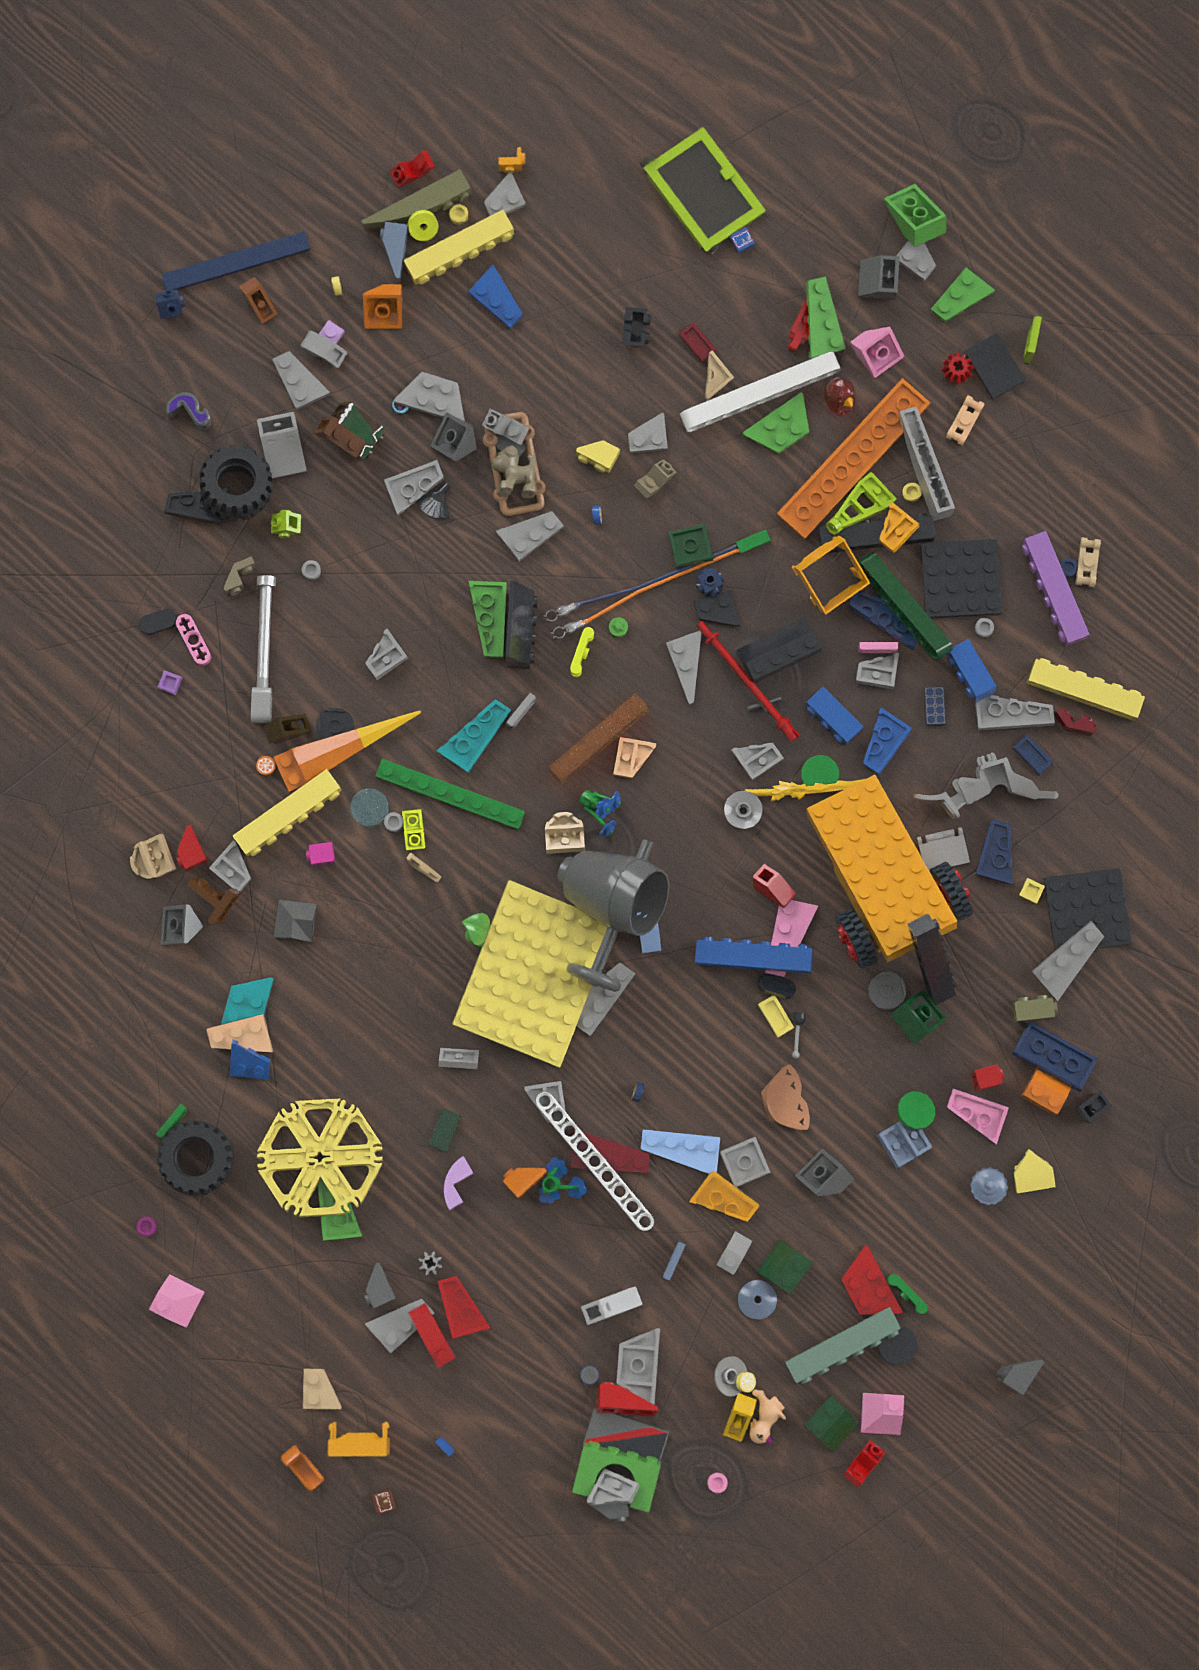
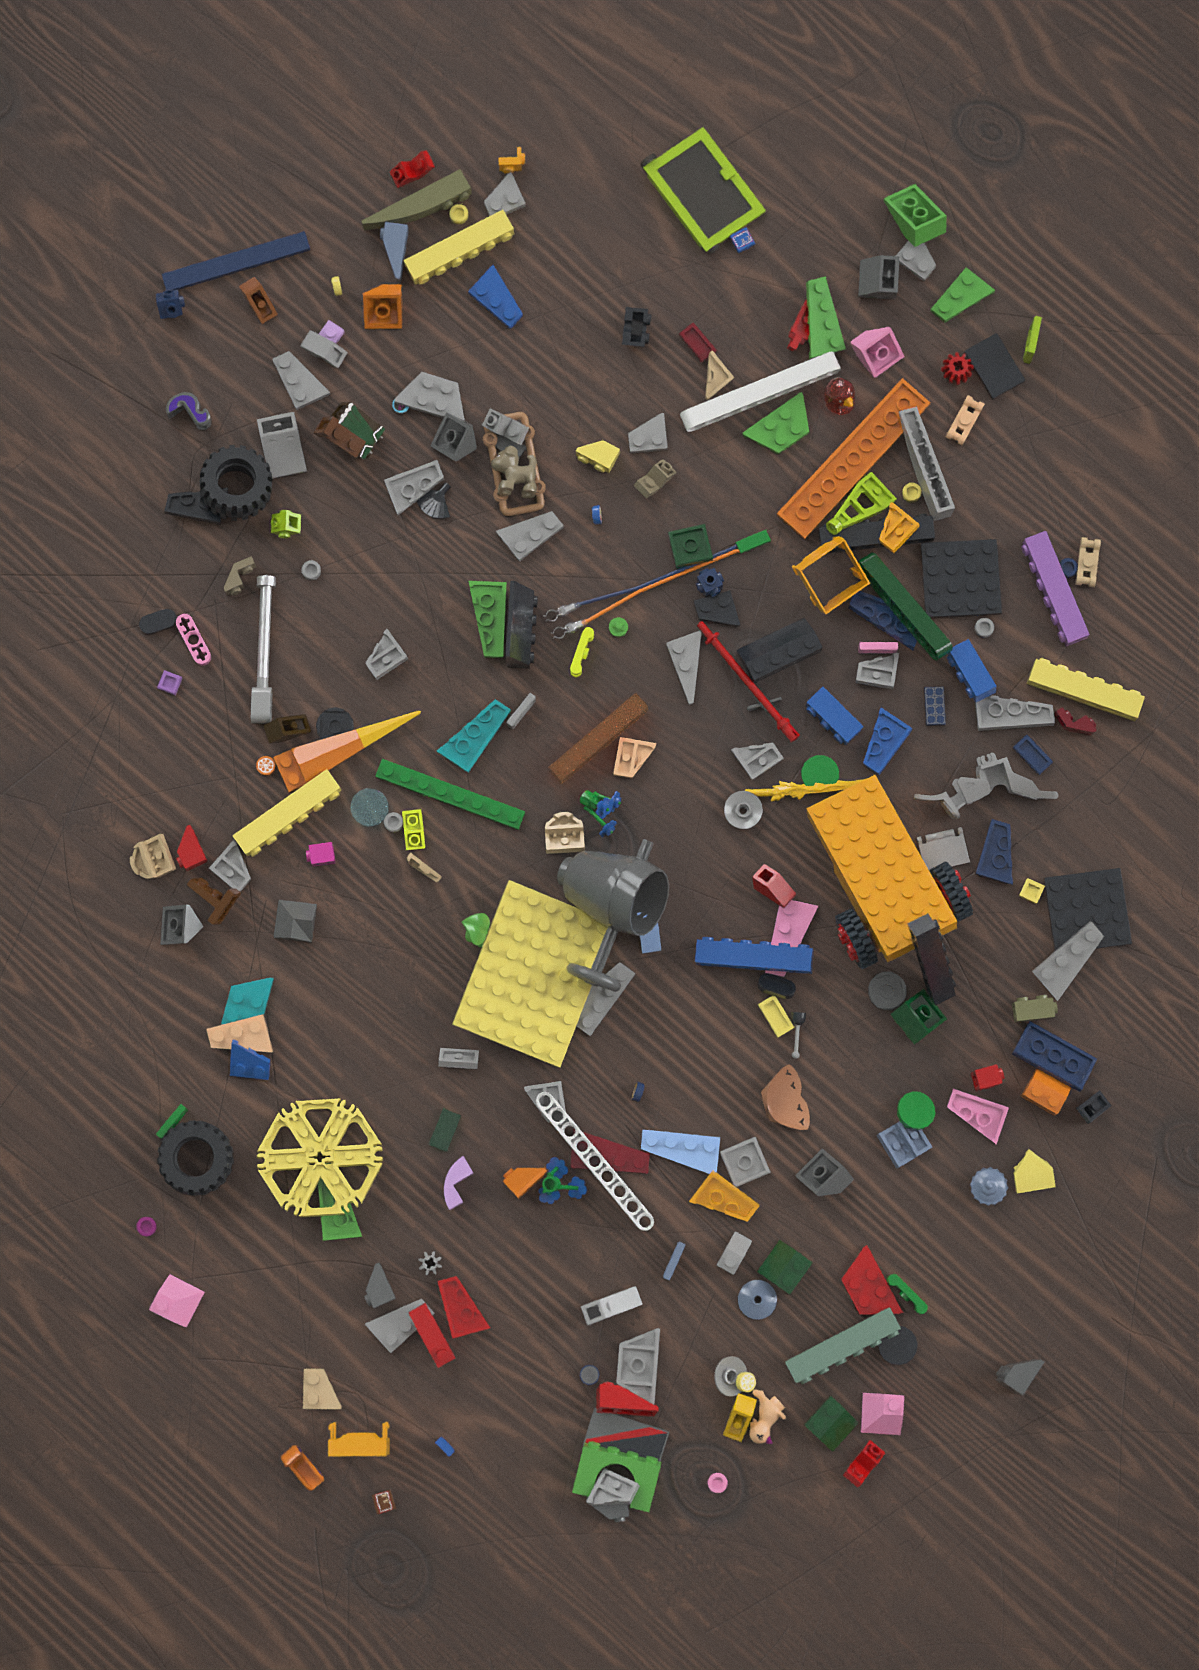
neon yellow piece [408,210,438,241] -> none

